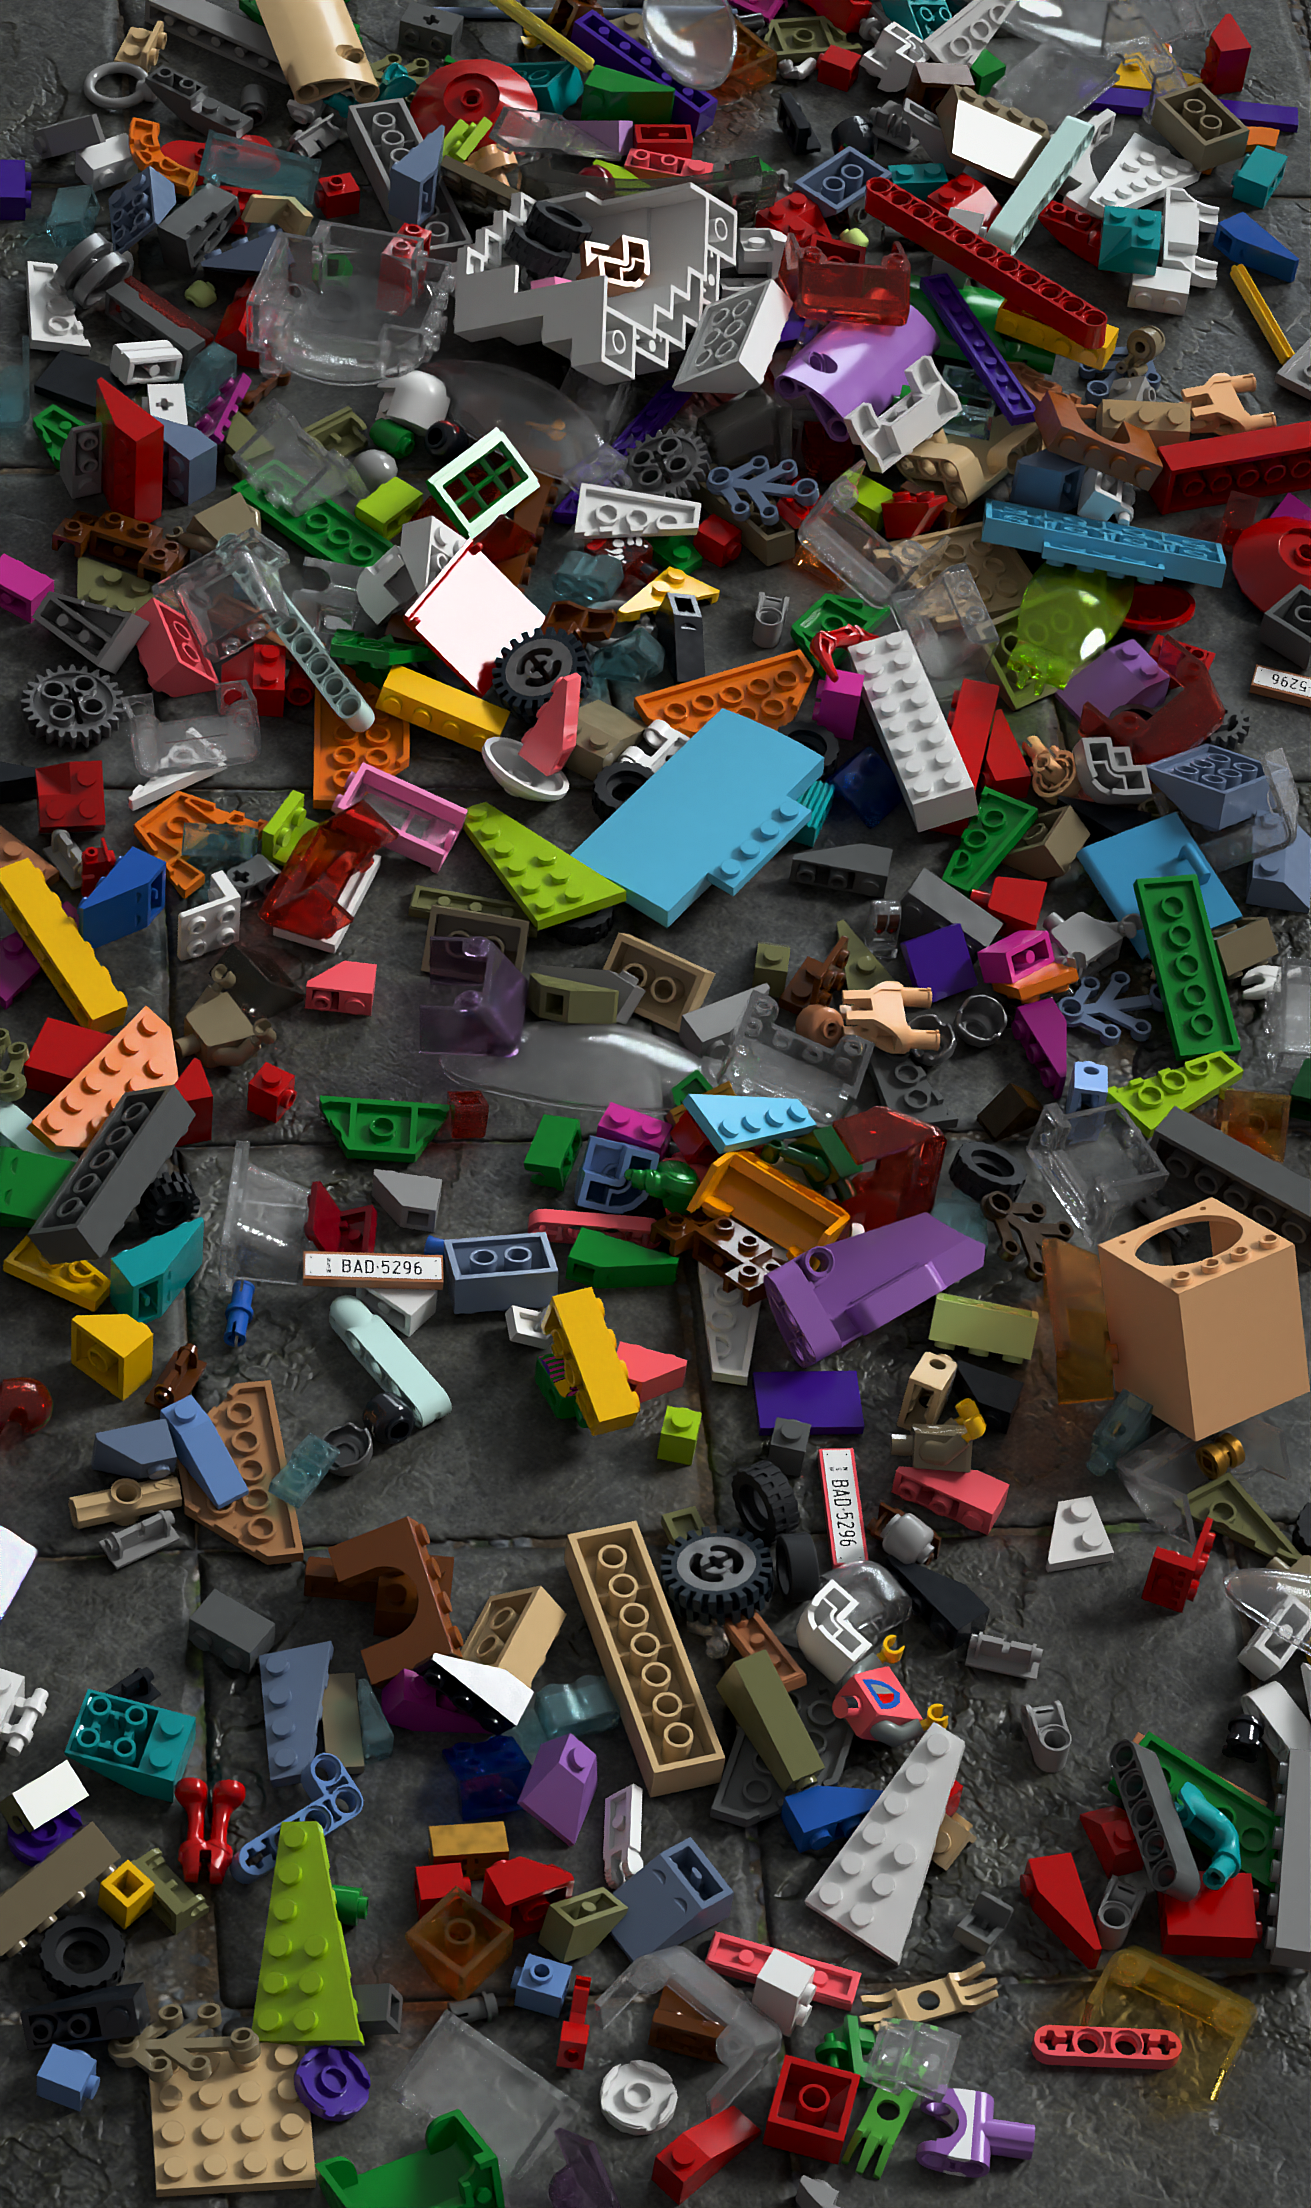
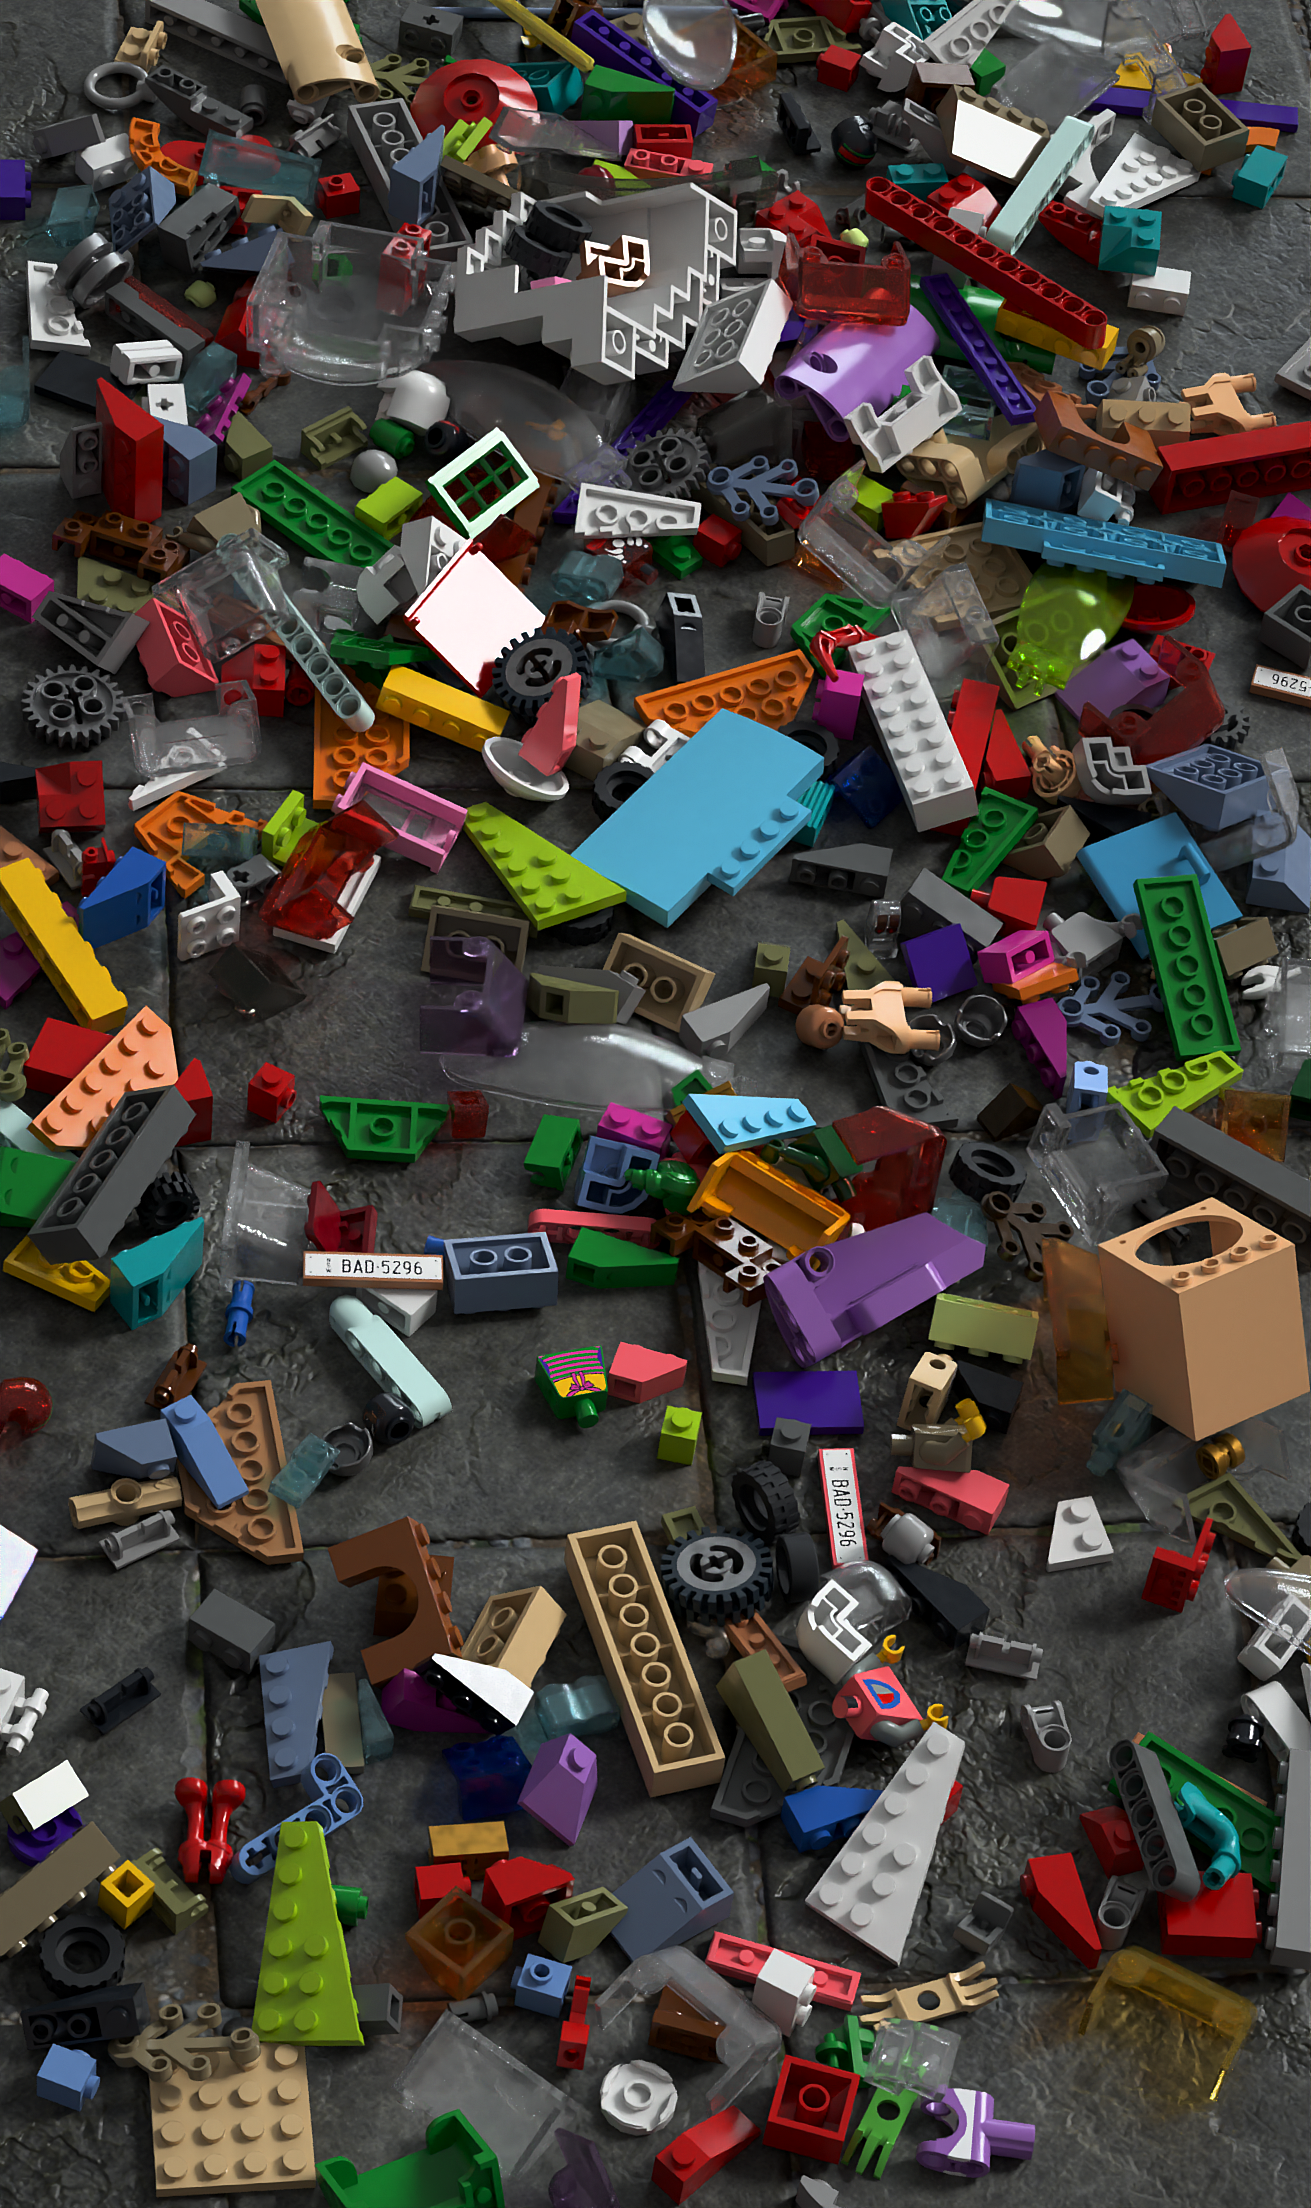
green wing [33,404,86,470] -> none
teal slope [64,1689,196,1802] -> none
yellow slope [71,1314,153,1401] -> none
dark tan torso [173,964,276,1068] -> none
clear windscreen [232,398,370,517] -> none
dark purple tile [294,2045,371,2121] -> none
reddish brown panel [304,1556,379,1603] -> none
coral slope [305,961,377,1016] -> none
teal piece [322,62,416,118] -> none
light grey slope [372,1169,442,1232] -> none
white bracket [505,1304,553,1349] -> none
yellow wedge [540,1287,640,1436] -> none
white hinge [603,1783,643,1890] -> none
yellow wing [617,566,720,623] -> none
clear windscreen [716,989,875,1128] -> none
arm [778,57,817,80] -> none
sand blue slope [792,146,892,218] -> none
tan bracket [931,1812,977,1871] -> none
coral beam [1031,2025,1182,2070] -> none
white bracket [1159,186,1219,288] -> none
blue slope [1213,212,1299,283] -> none
yellow axle [1230,264,1295,365] -> none

